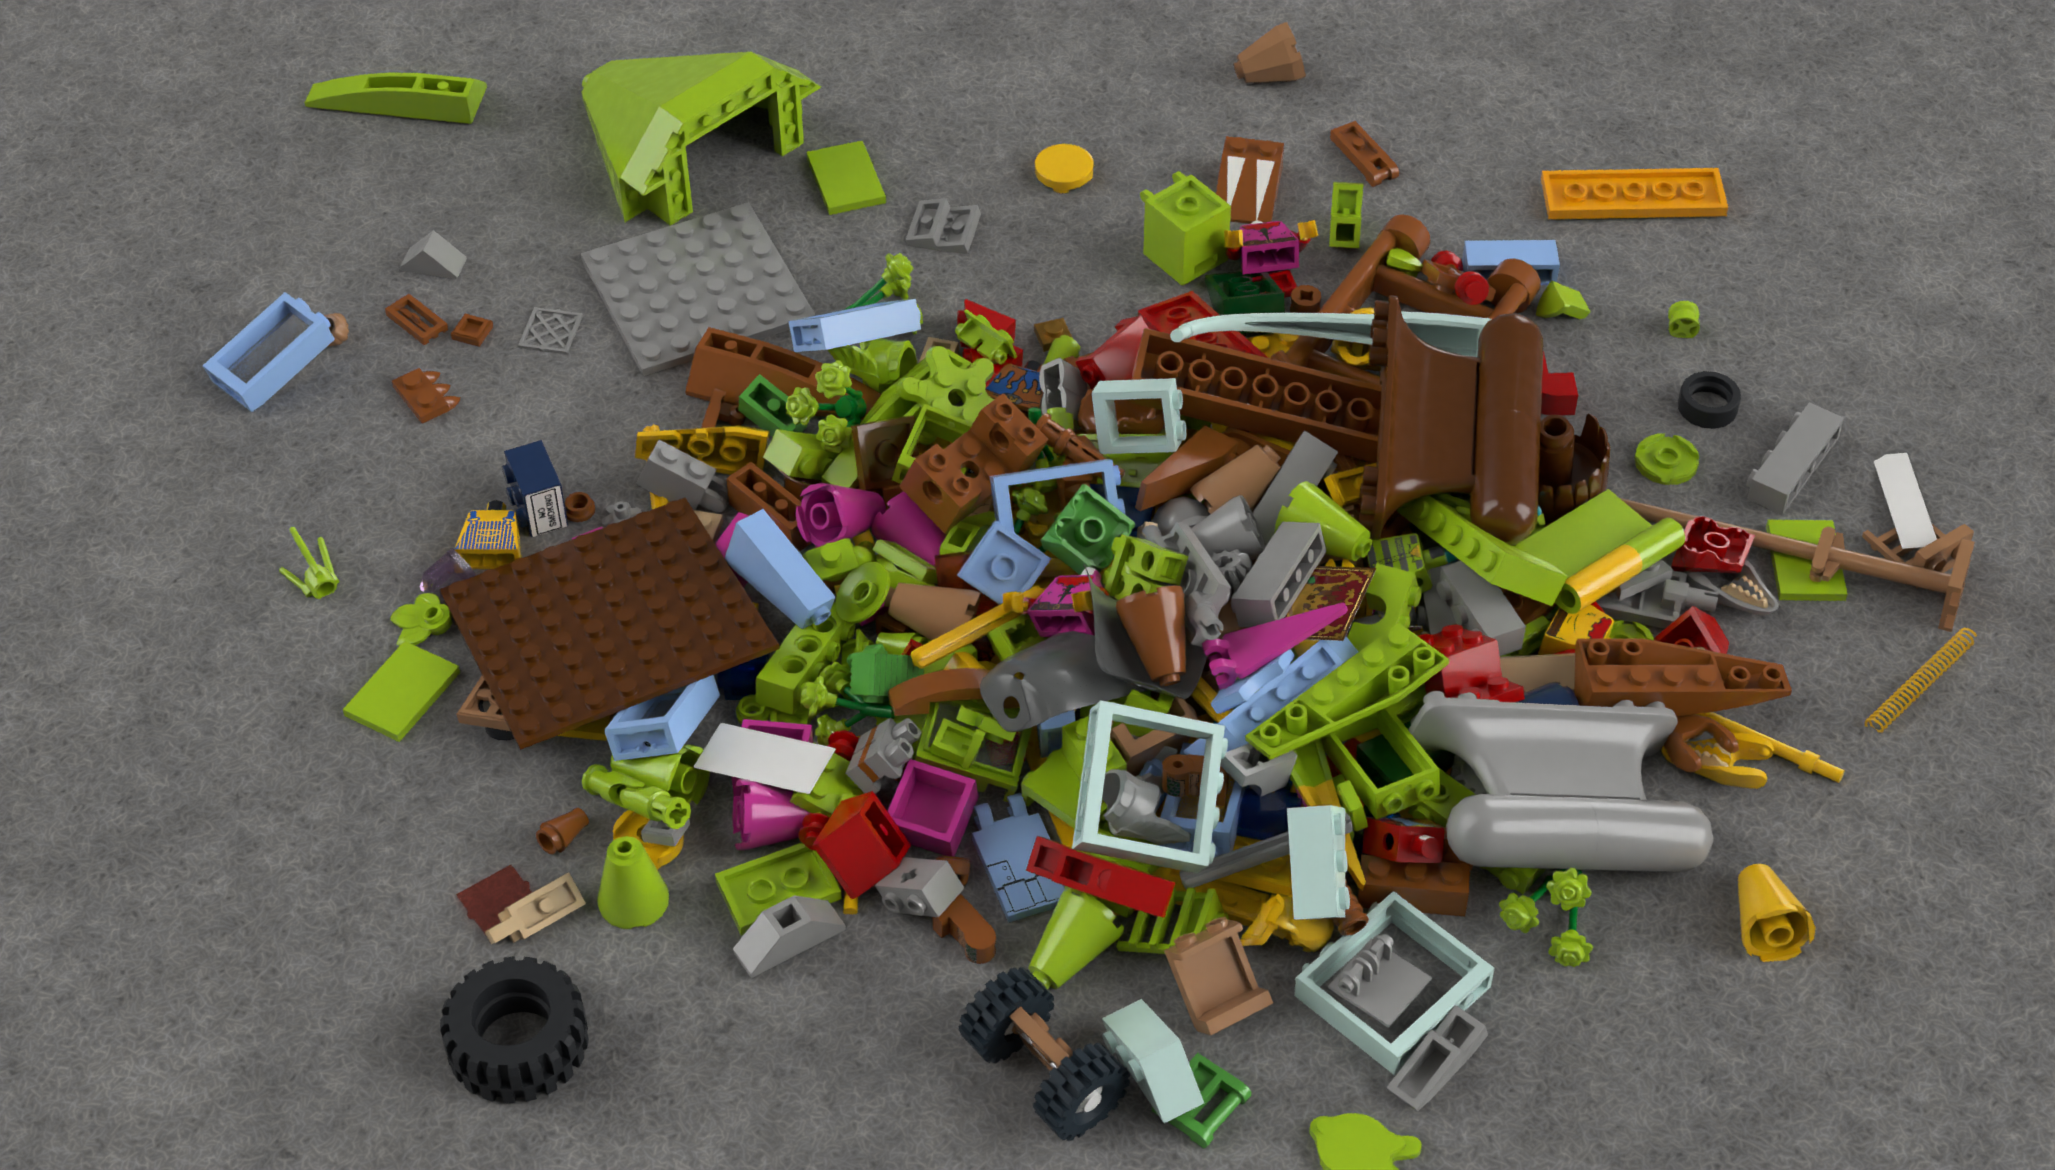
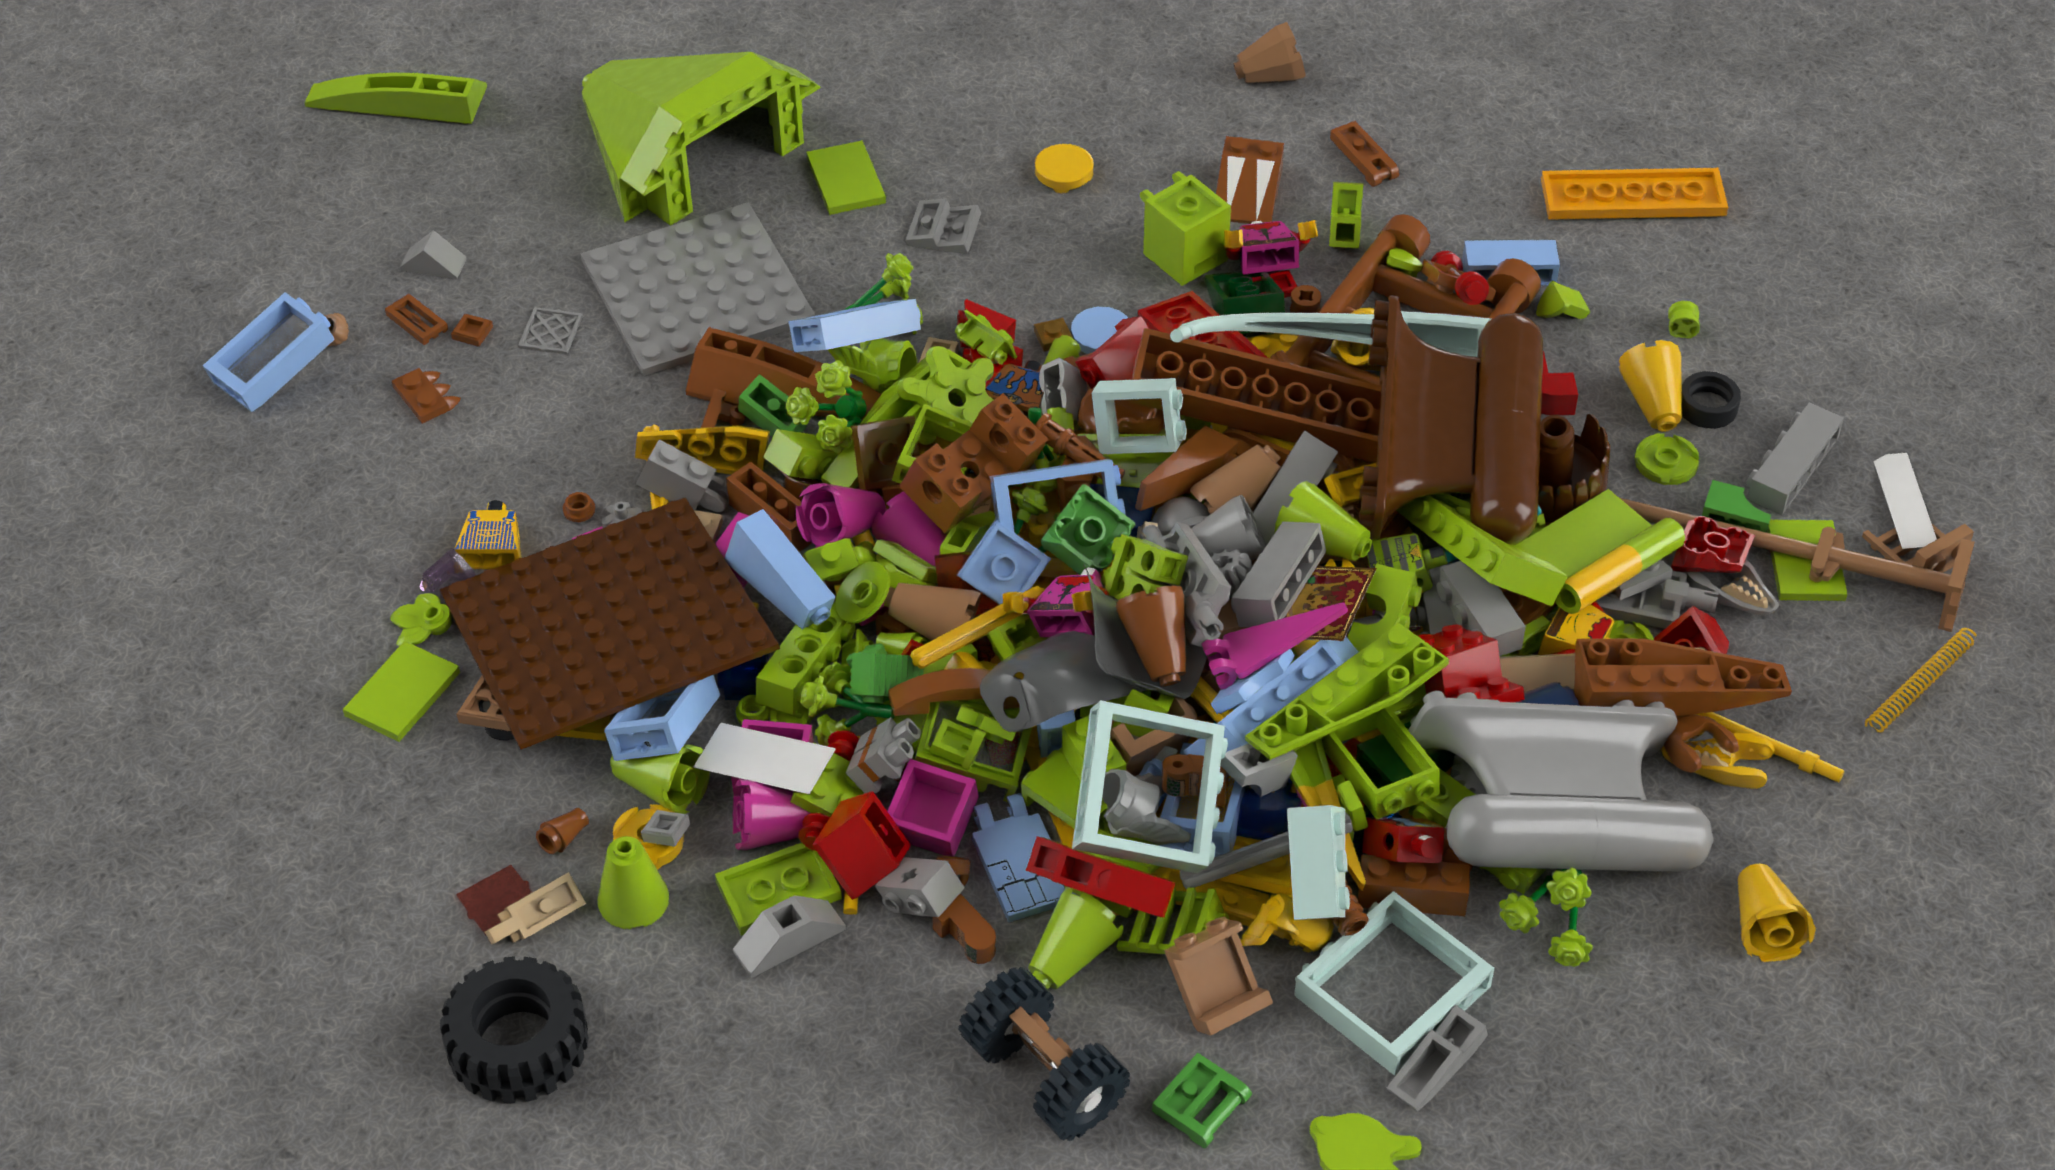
lime plant [279,527,340,599] -> none
dark blue brick [501,440,568,537] -> none
lime piece [582,764,691,829] -> none
light aqua wedge [1102,999,1204,1123] -> none
light grey hinge [1328,934,1432,1028] -> none
none -> light blue tile [1071,307,1128,354]
none -> yellow cone [1619,340,1682,432]
none -> bright green arch [1702,480,1772,533]

